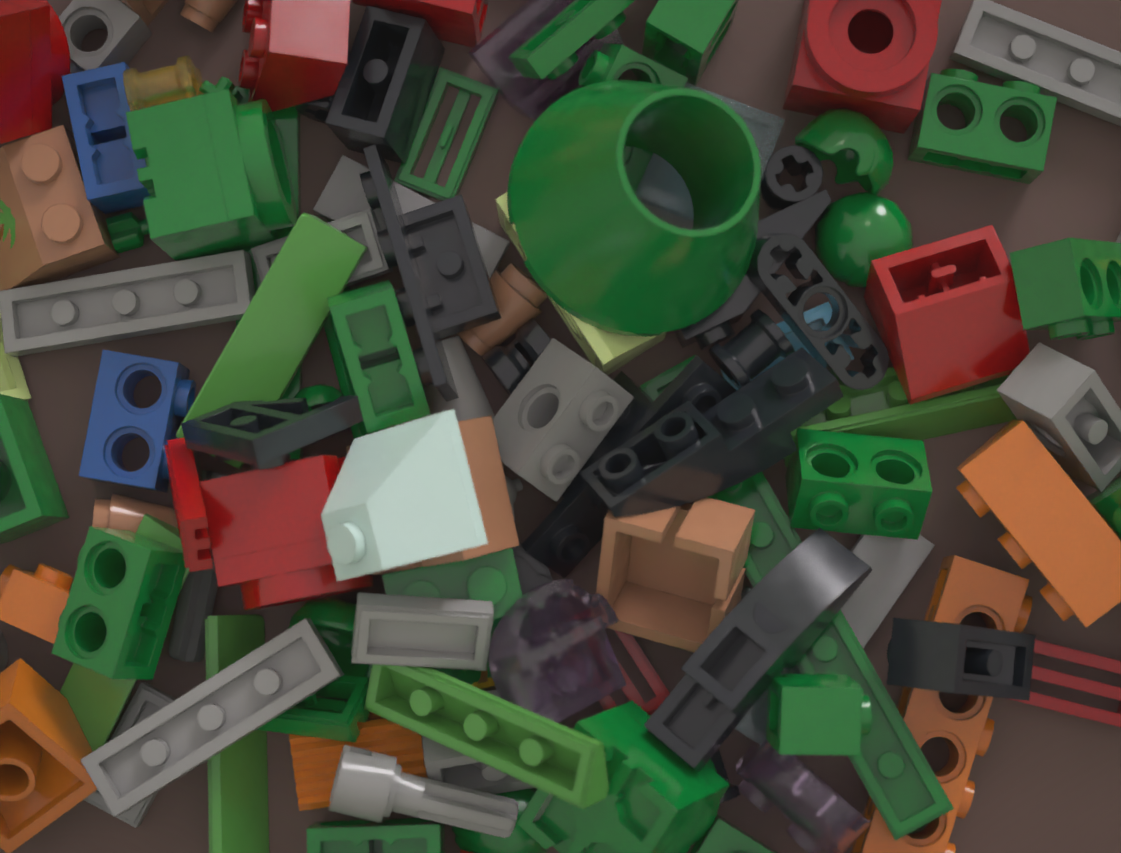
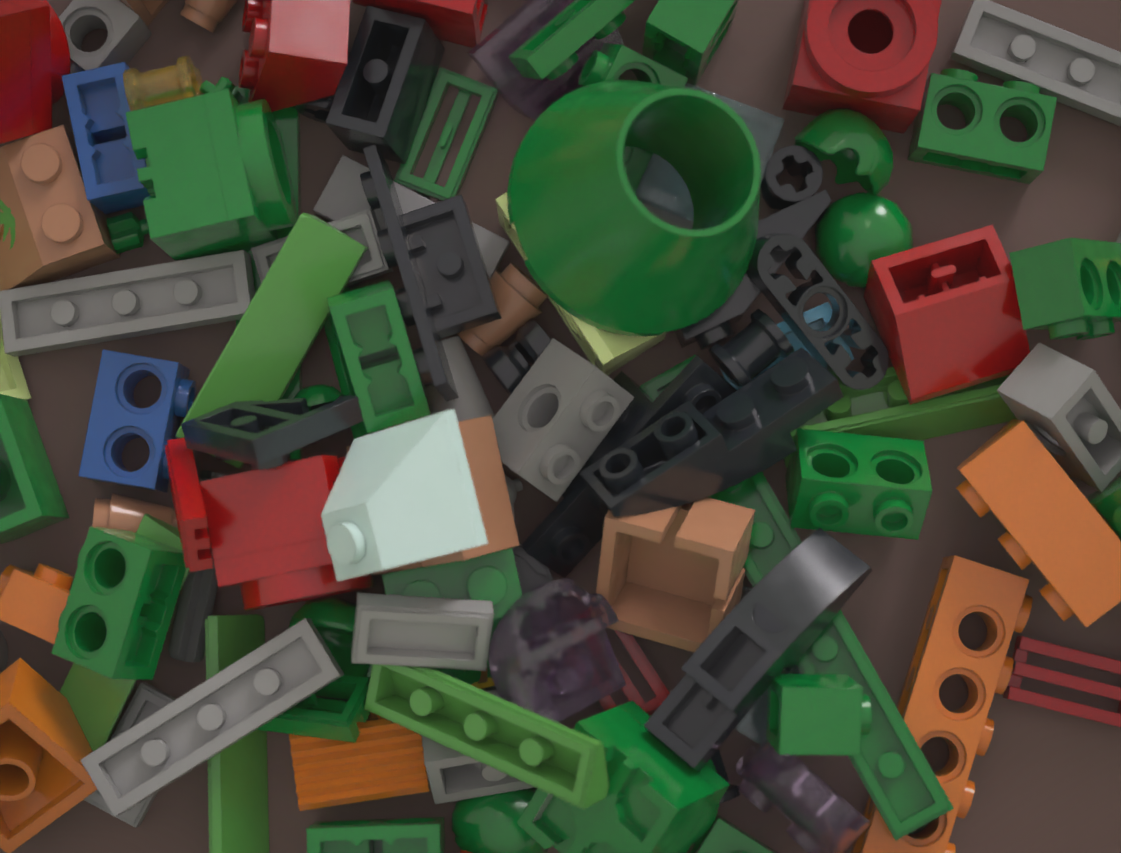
light grey piece [328,745,518,838] -> none
light grey tile [841,534,935,648] -> none
black slope [887,618,1035,701] -> none

